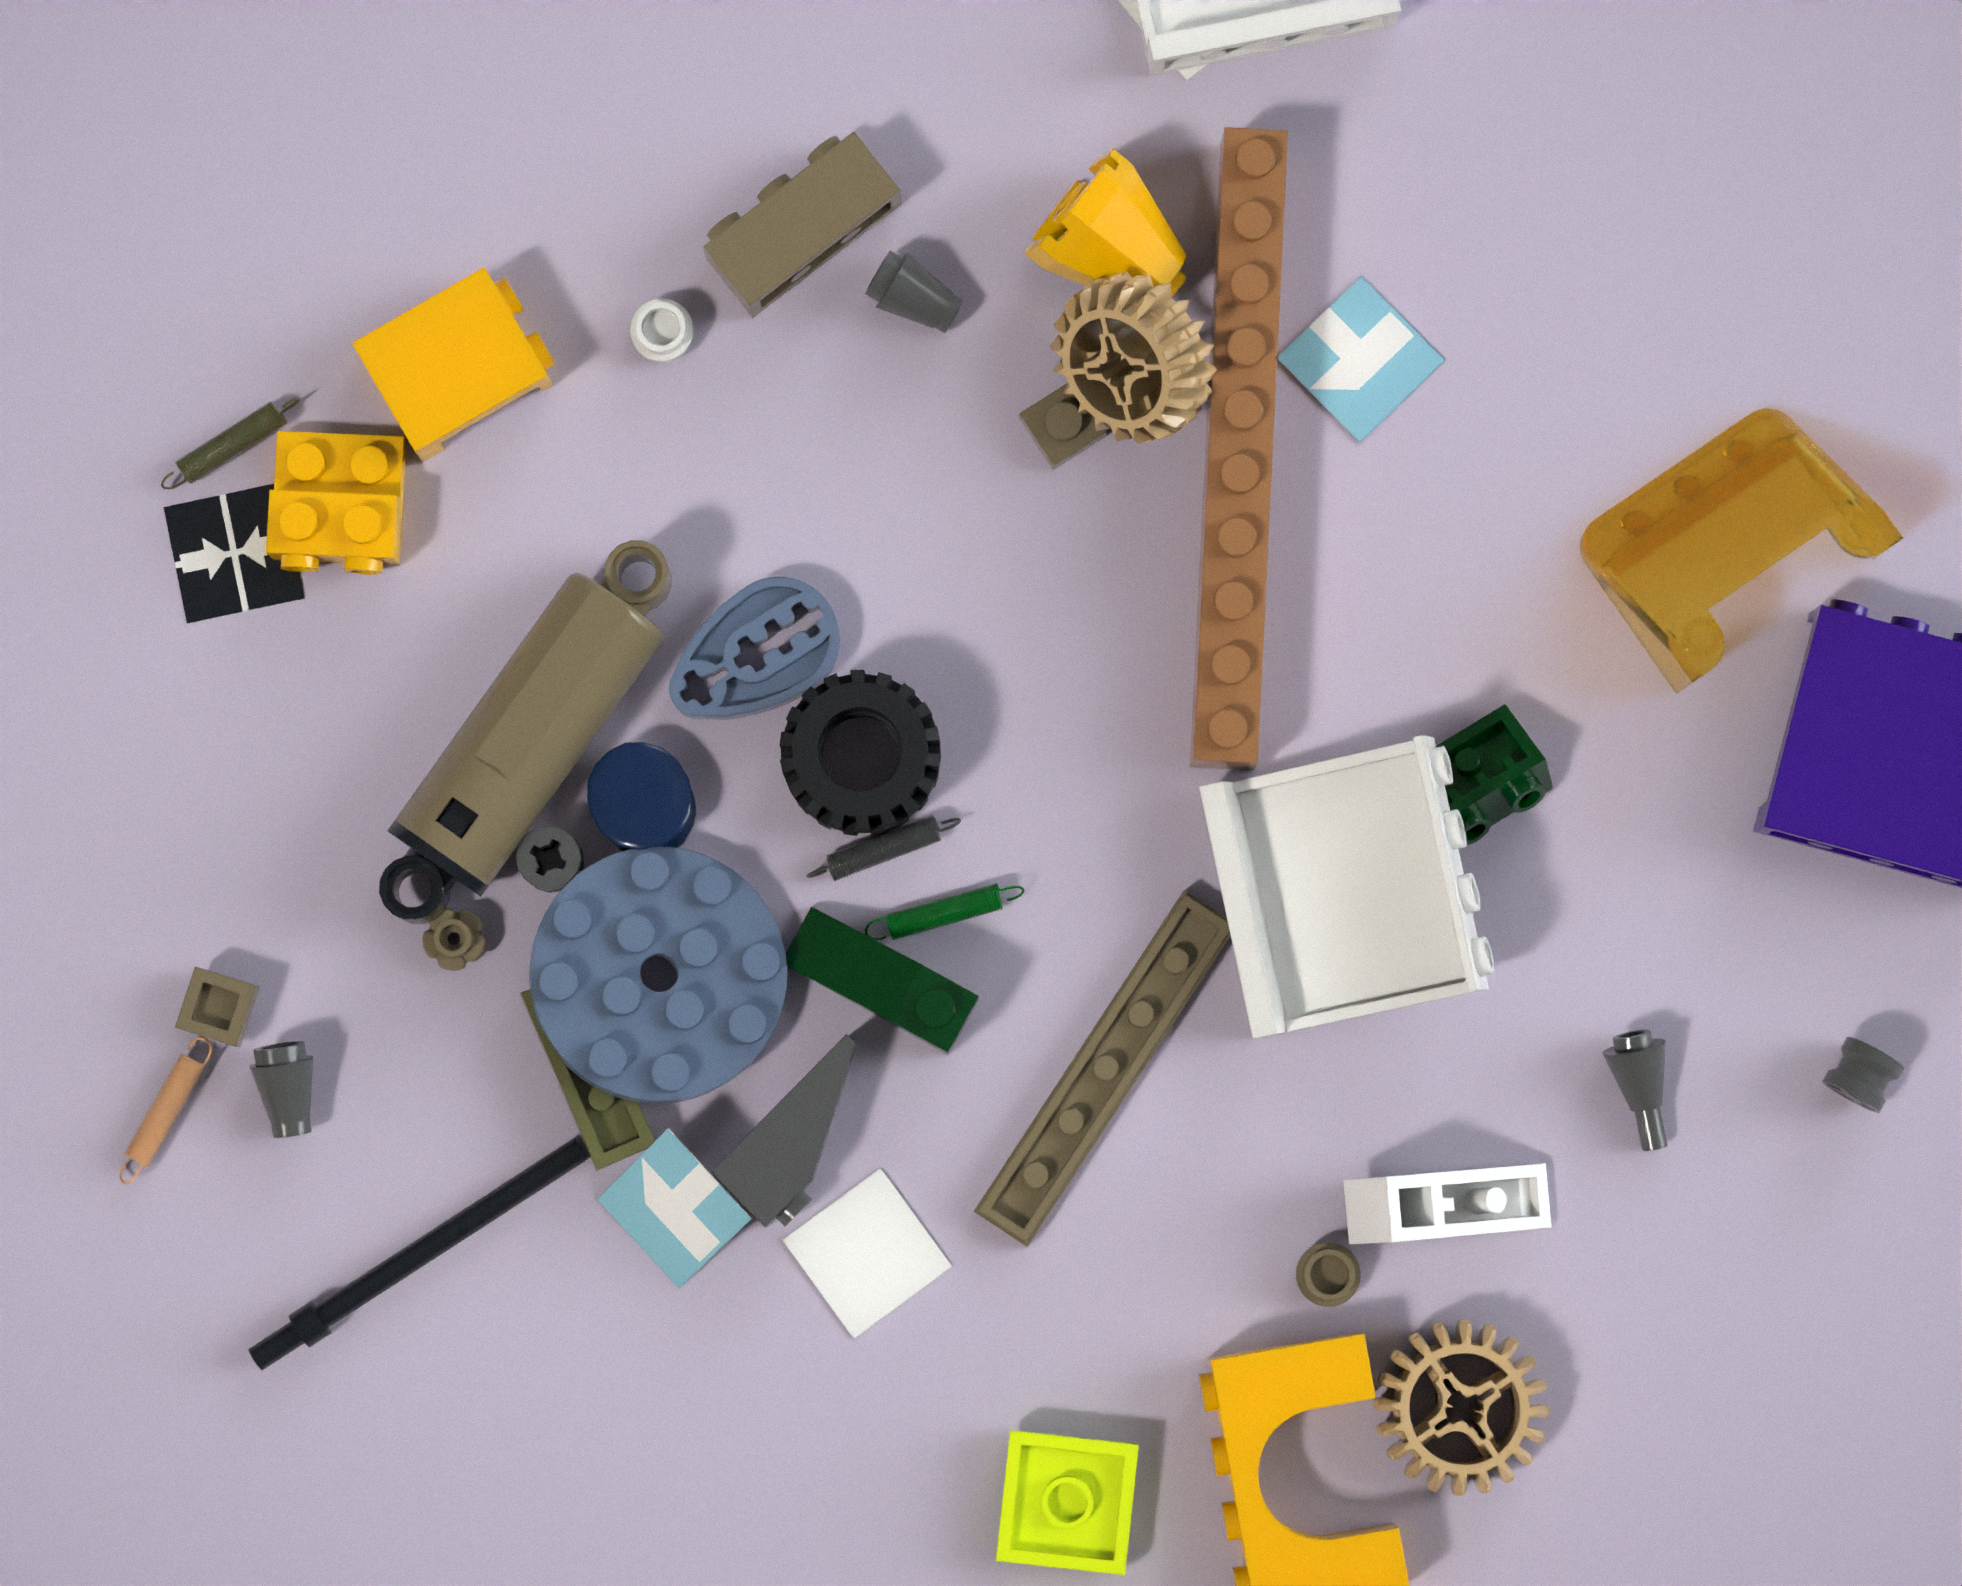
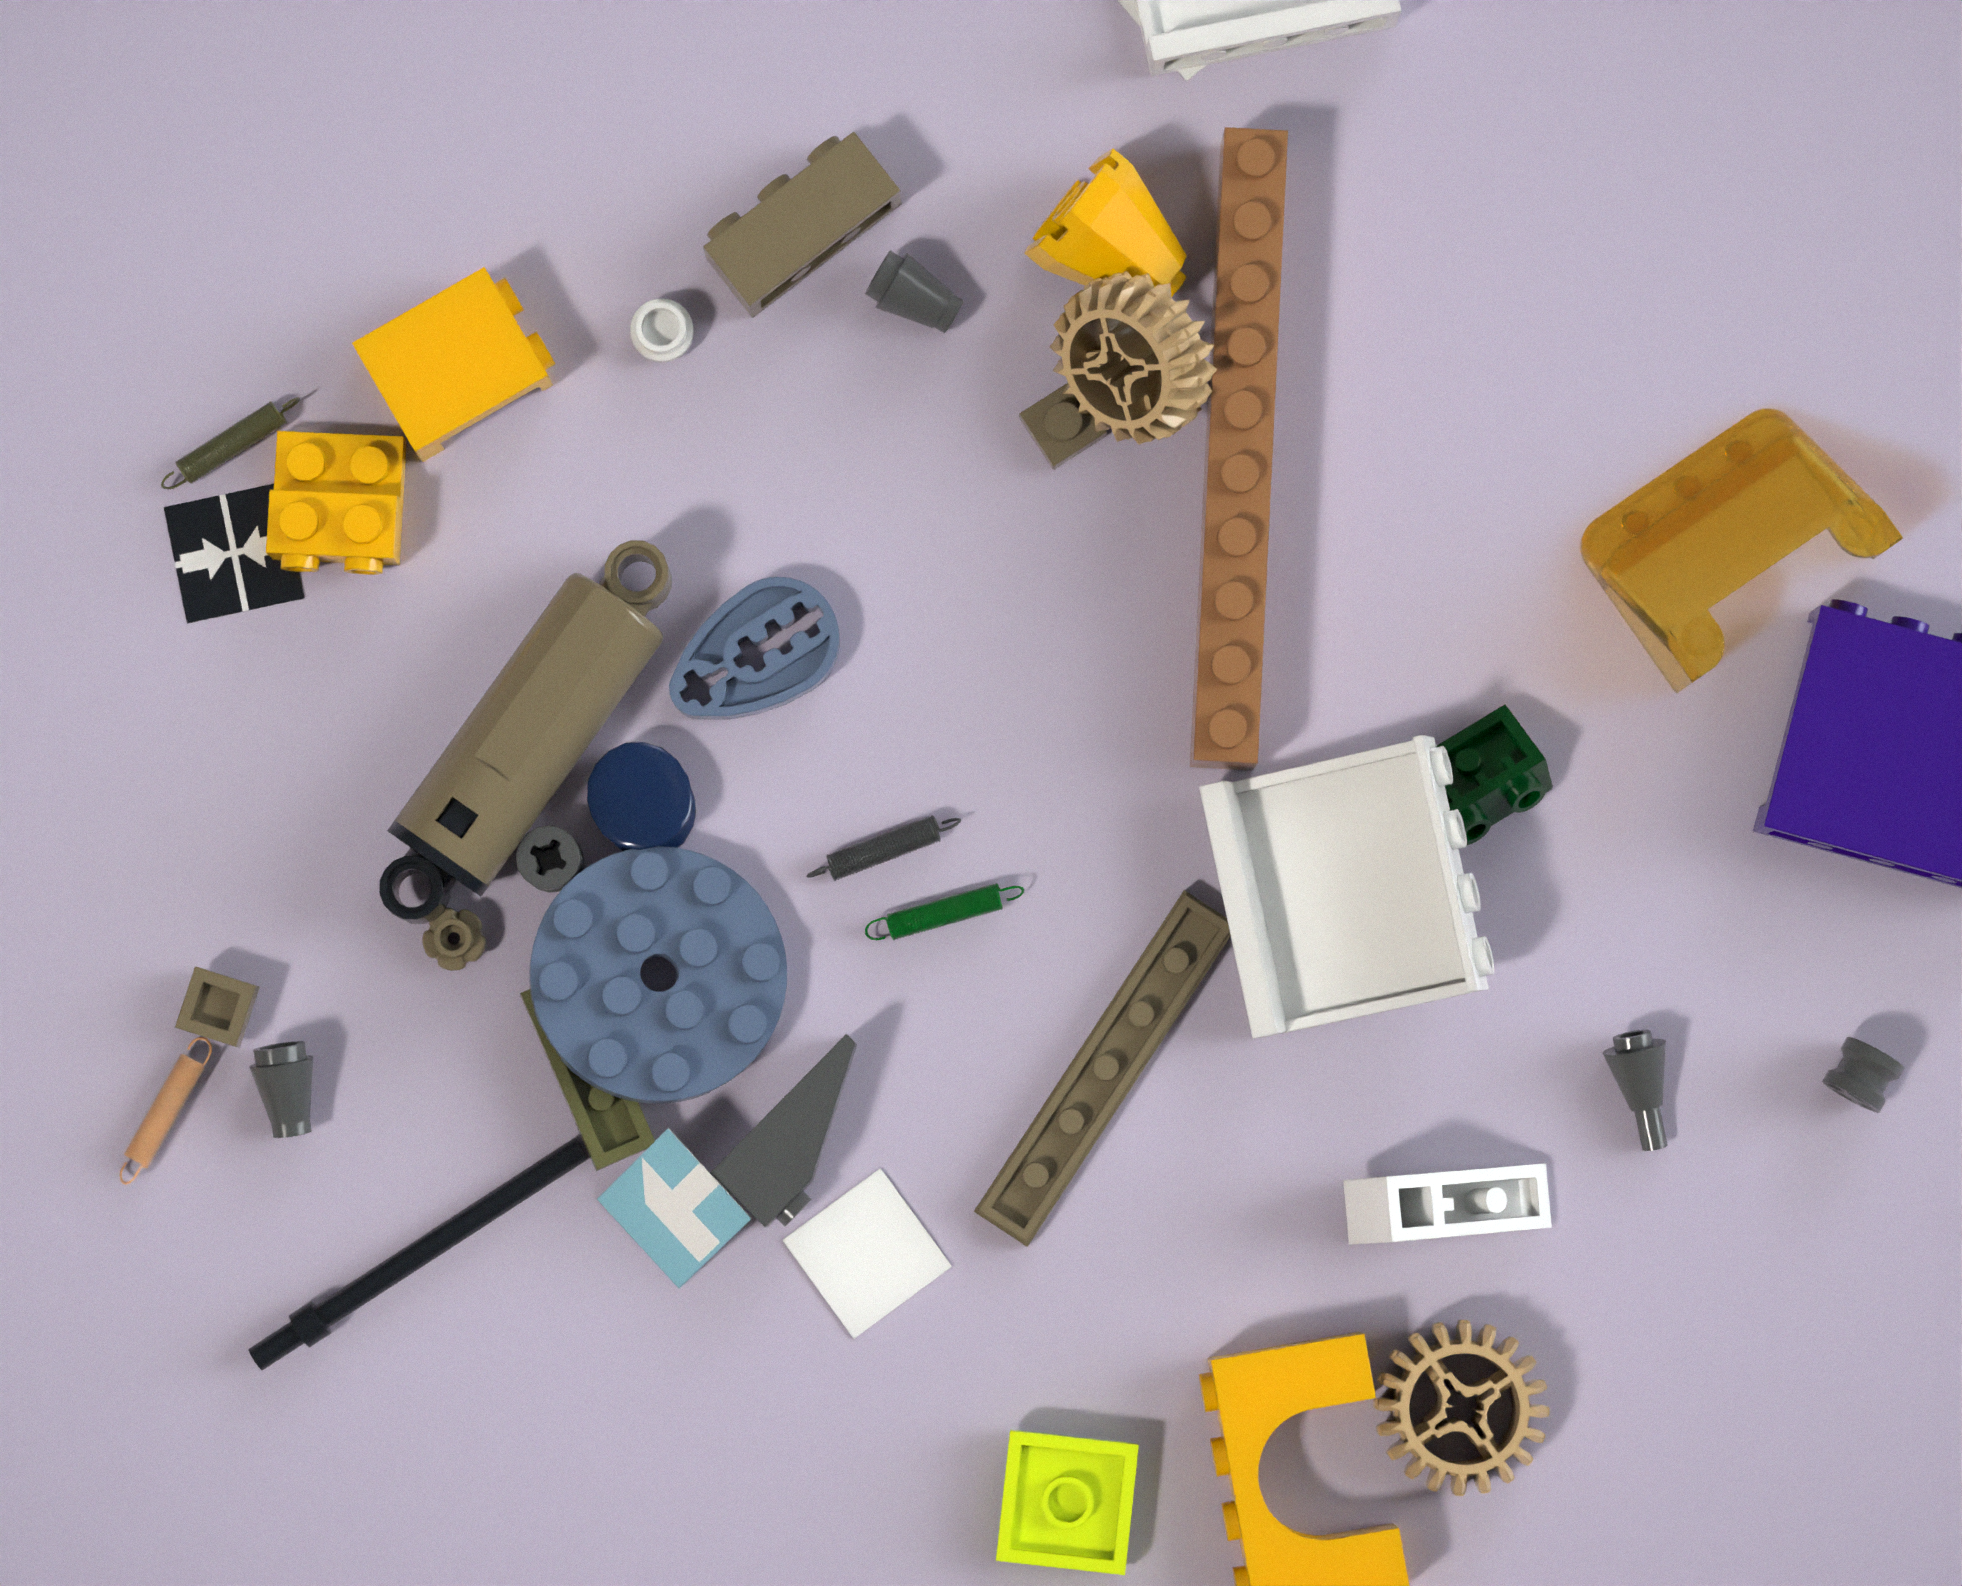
black tyre [779,670,941,836] -> none
dark green slope [786,907,979,1055] -> none
medium azure sticker [1277,276,1445,442] -> none
dark tan plate [1296,1242,1361,1307] -> none

